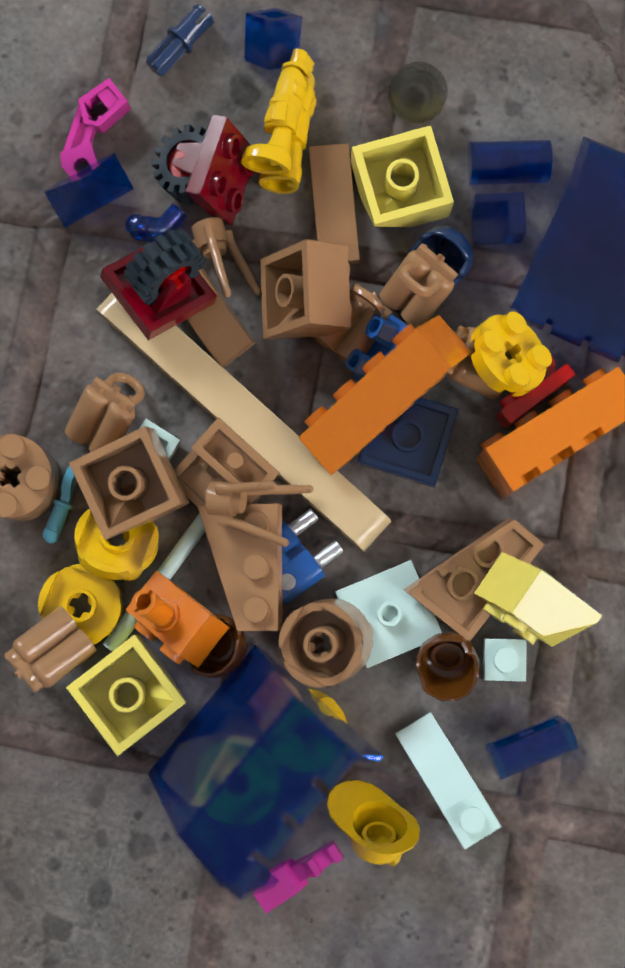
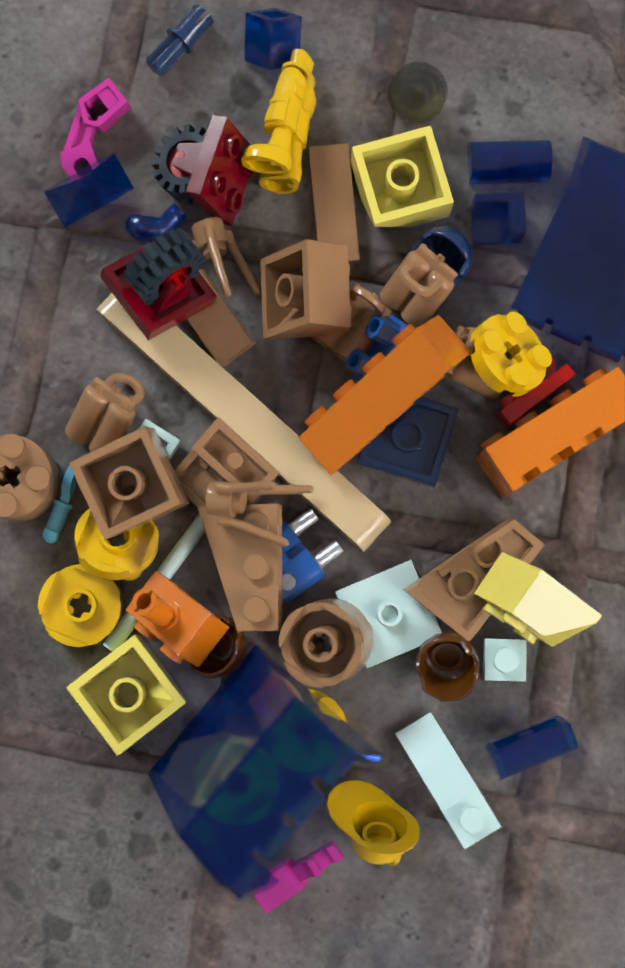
medium nougat piece [4,606,96,693] -> none

